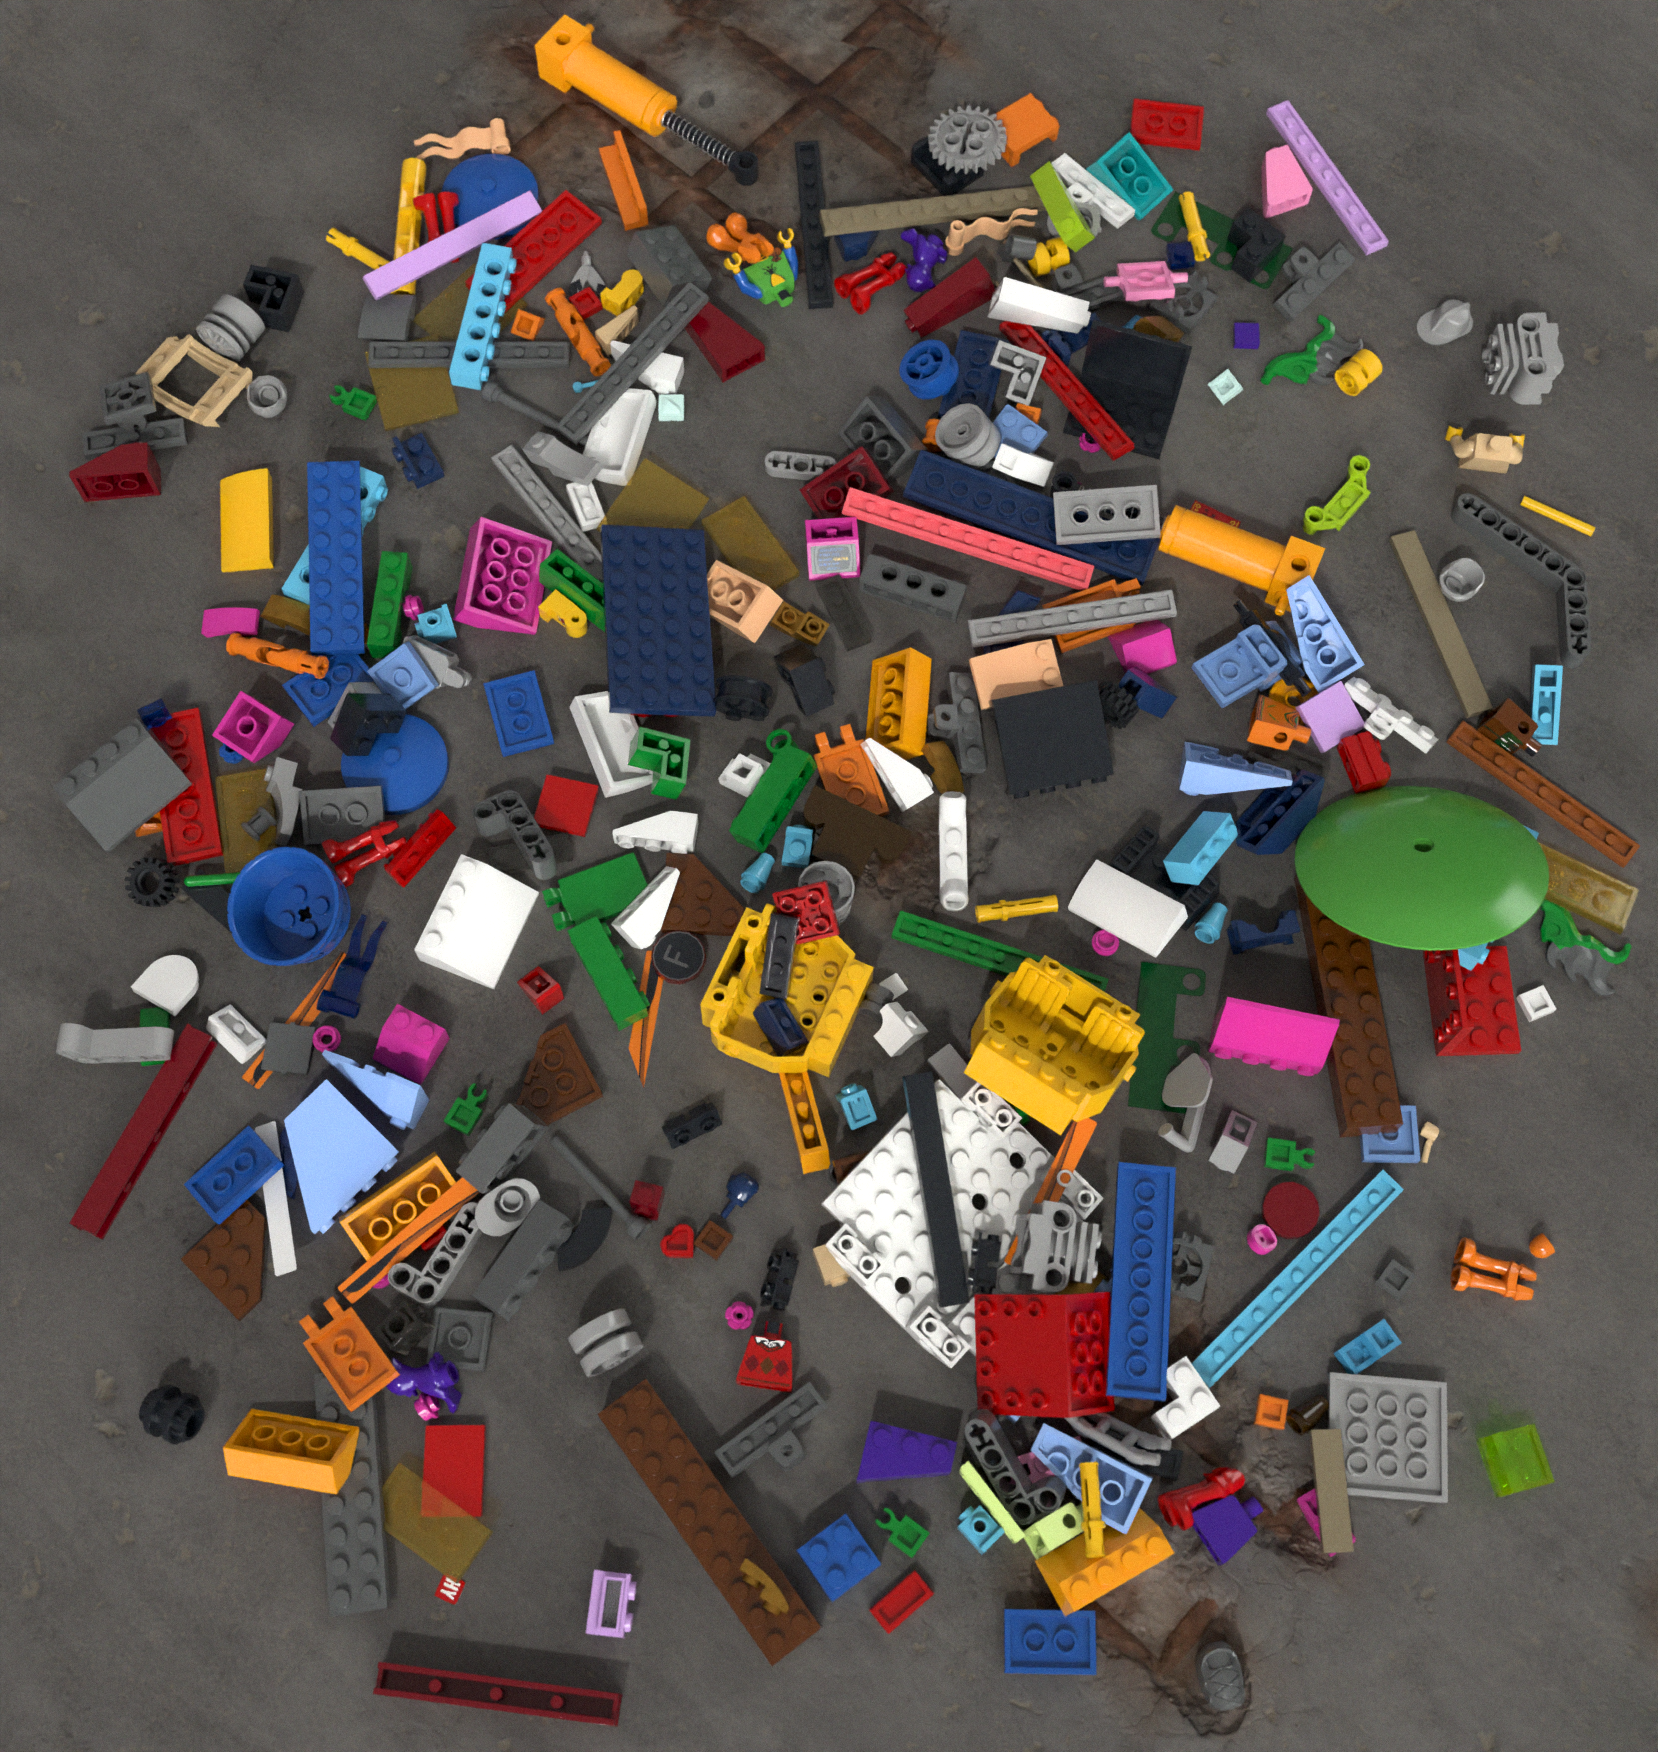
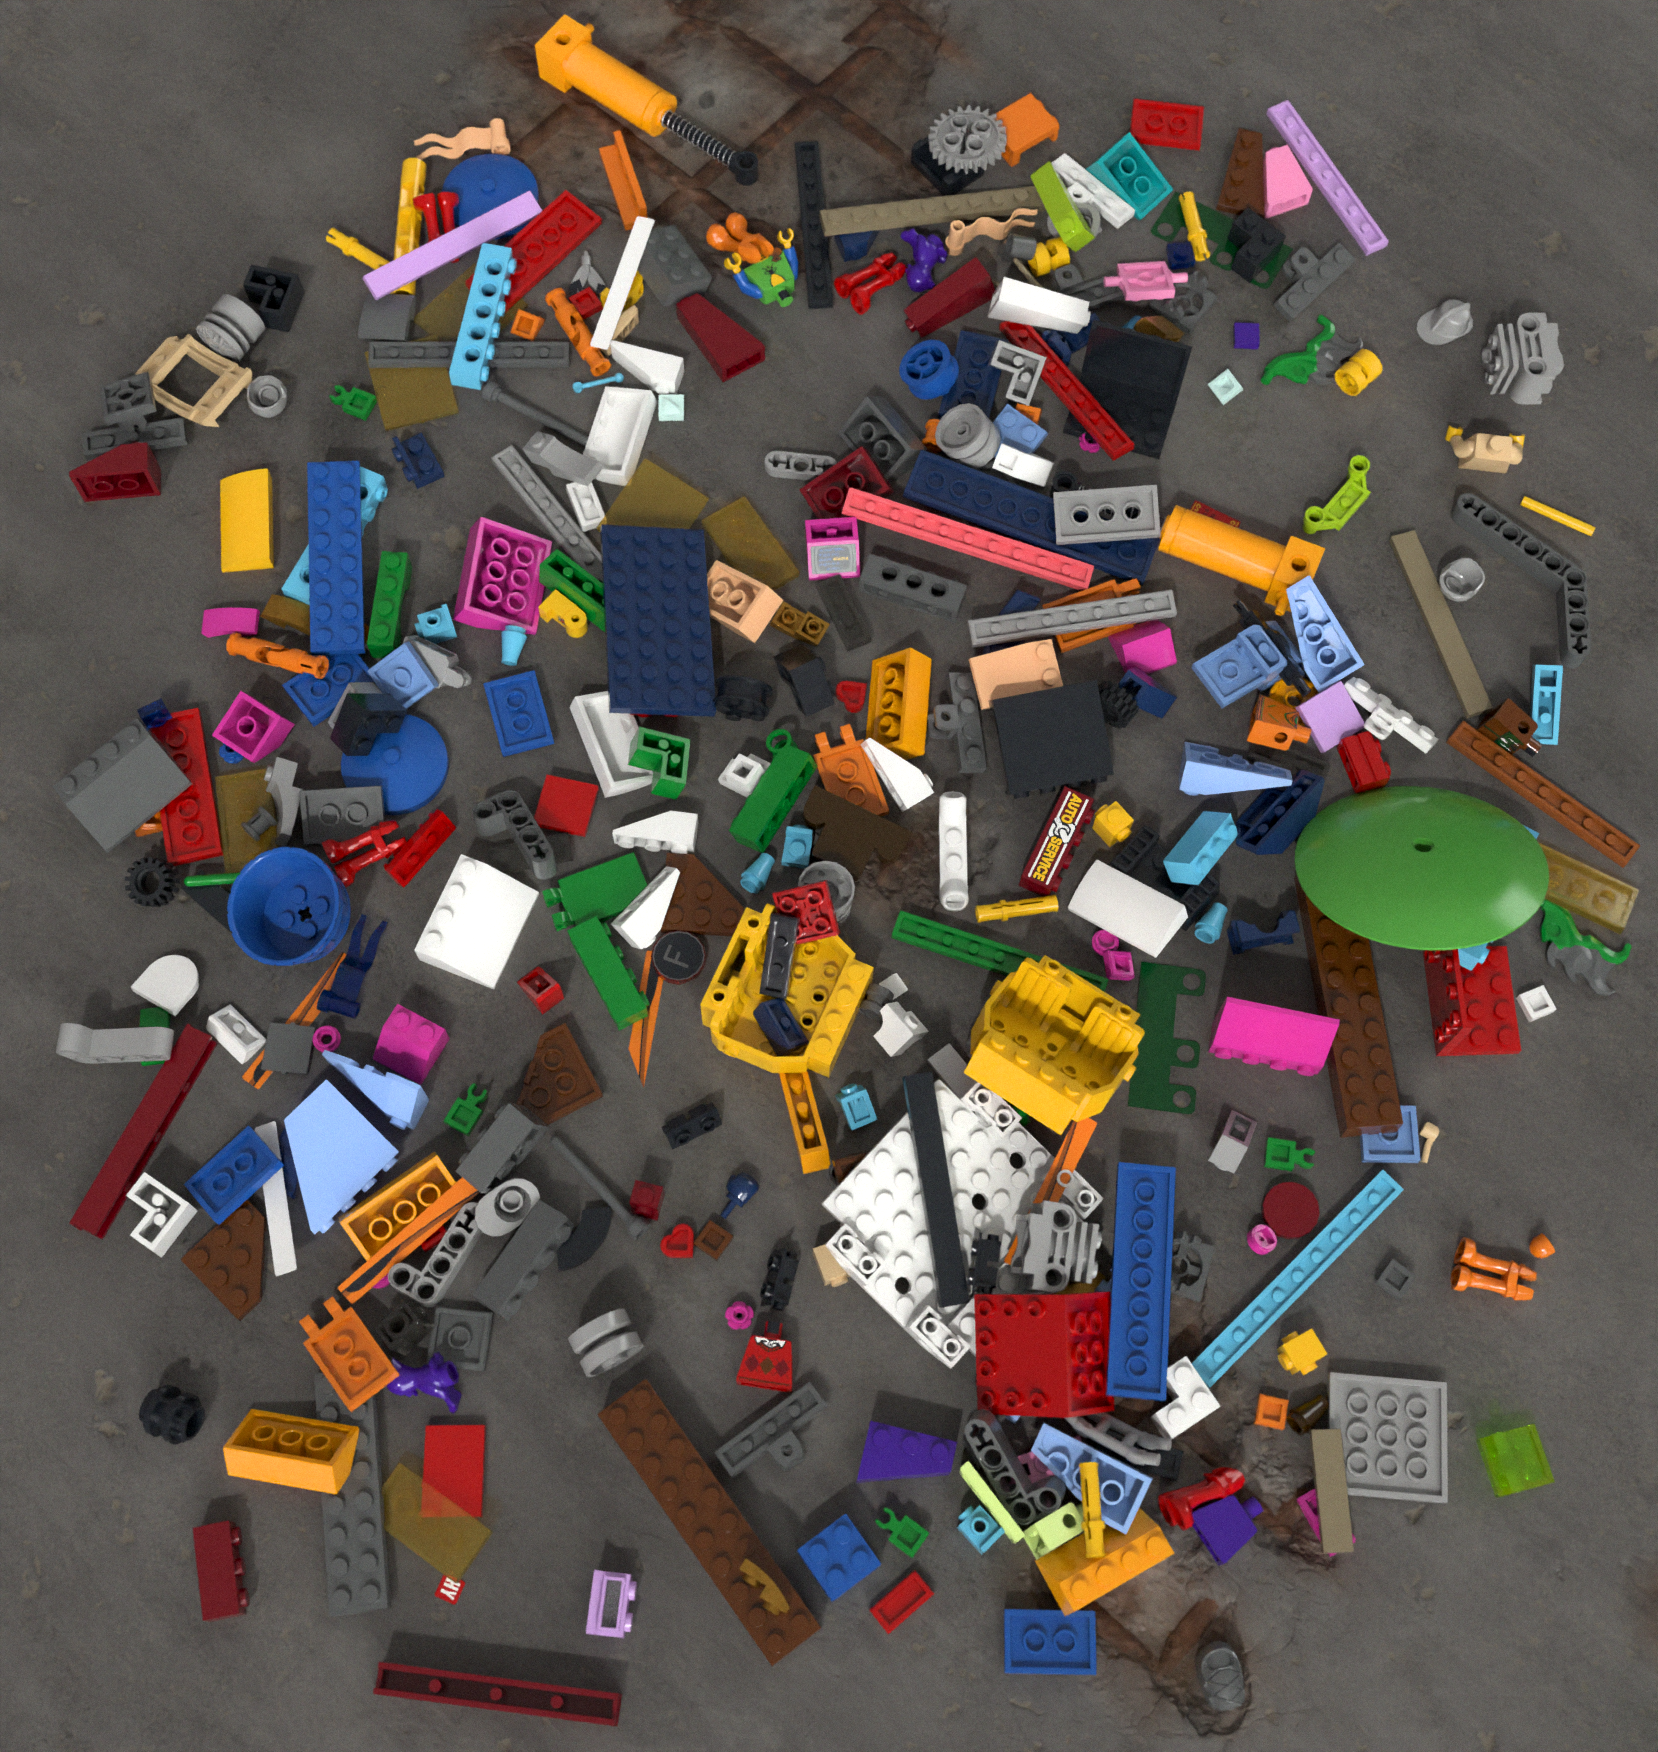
dark pink plate [403,595,424,621] -> none
dark pink plate [414,1393,441,1421] -> none
dark grey plate [556,281,709,445] -> none
pearl gold slope [921,741,964,794] -> none
light grey piece [1158,1053,1213,1153] -> none
dark azure slope [1334,1319,1402,1375] -> none
none -> white brick [126,1172,198,1258]
none -> dark red brick [193,1520,249,1622]
none -> medium azure cone [501,625,527,666]
none -> white sticker [590,216,655,350]
none -> red tile [836,681,867,713]
none -> brick [1019,786,1096,897]
none -> yellow brick [1092,801,1134,847]
none -> dark pink tile [1103,950,1135,981]
none -> reddish brown wing [1216,128,1265,219]
none -> yellow brick [1277,1329,1327,1375]

